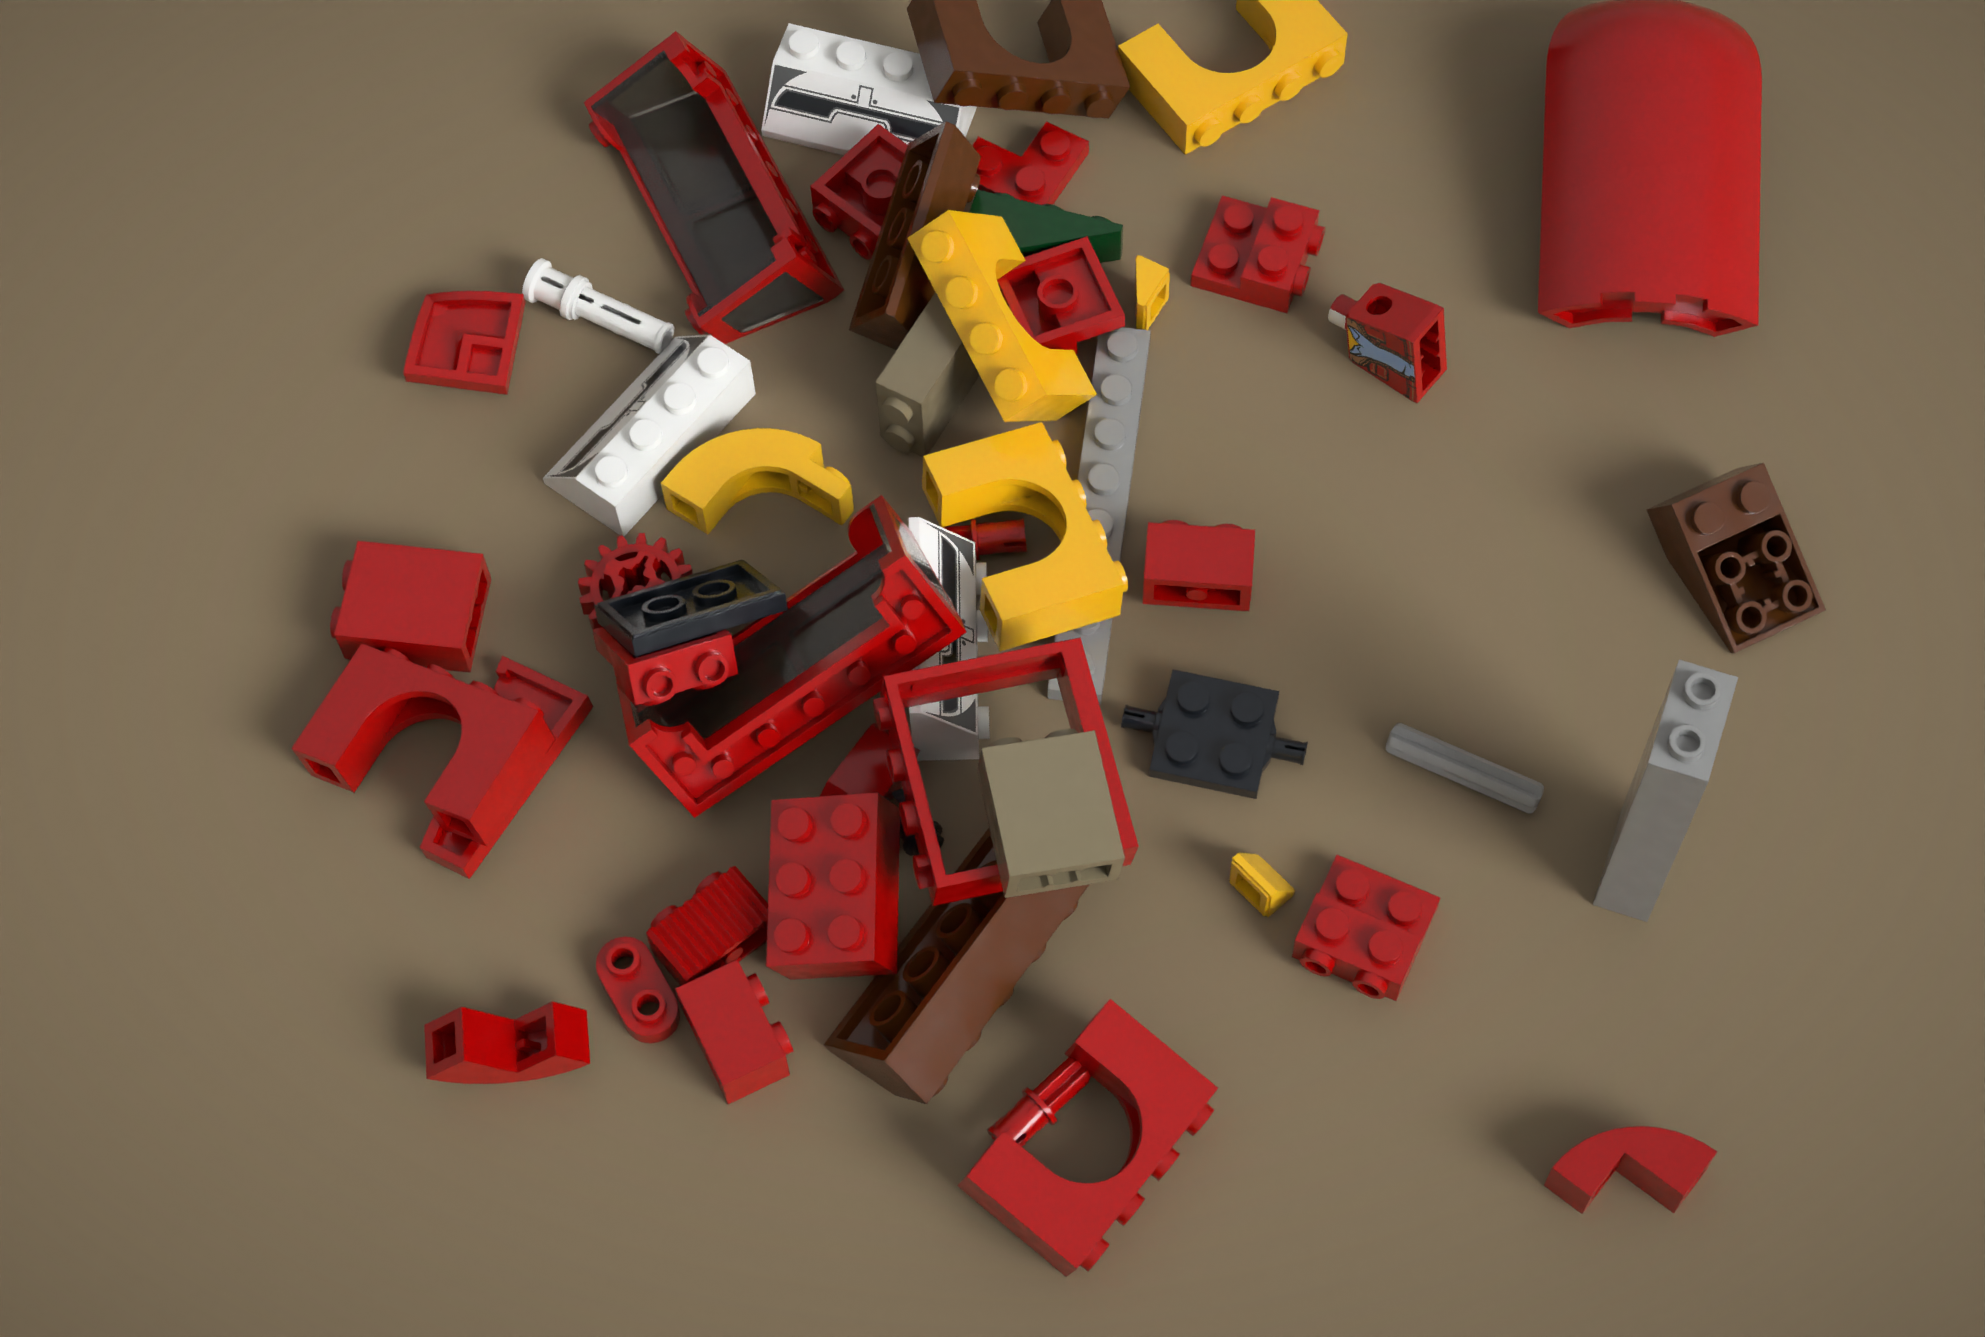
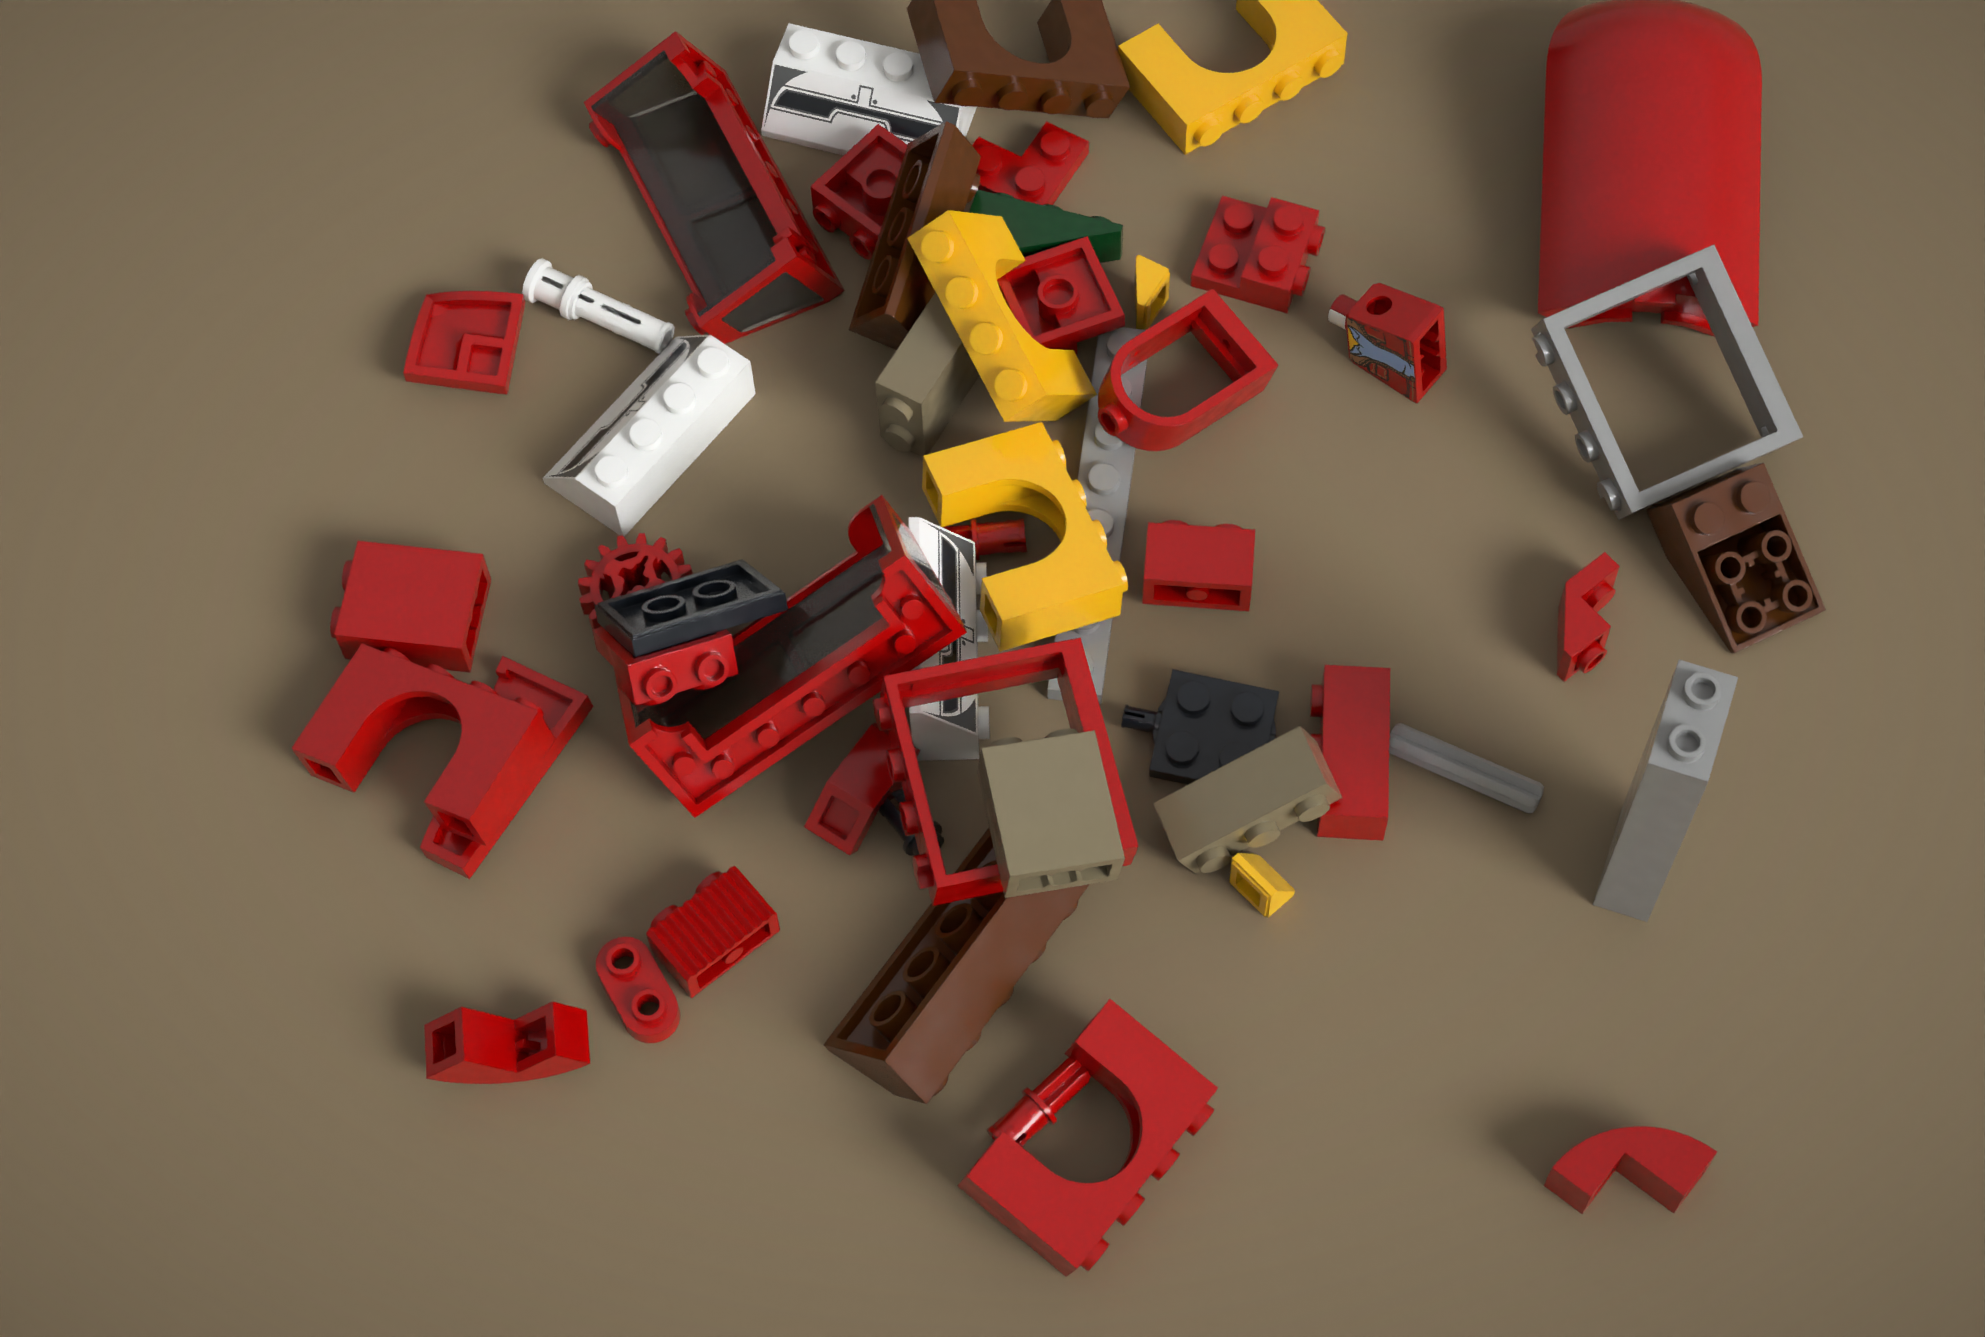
yellow arch [661,428,854,535] -> none
red brick [675,959,794,1104] -> none
red brick [766,792,900,980] -> none
red plate [1292,855,1441,1001] -> none
none -> red window [1098,289,1279,451]
none -> dark tan brick [1153,726,1343,874]
none -> red brick [1310,665,1391,841]
none -> light grey window [1531,245,1803,520]
none -> red slope [1557,552,1620,682]

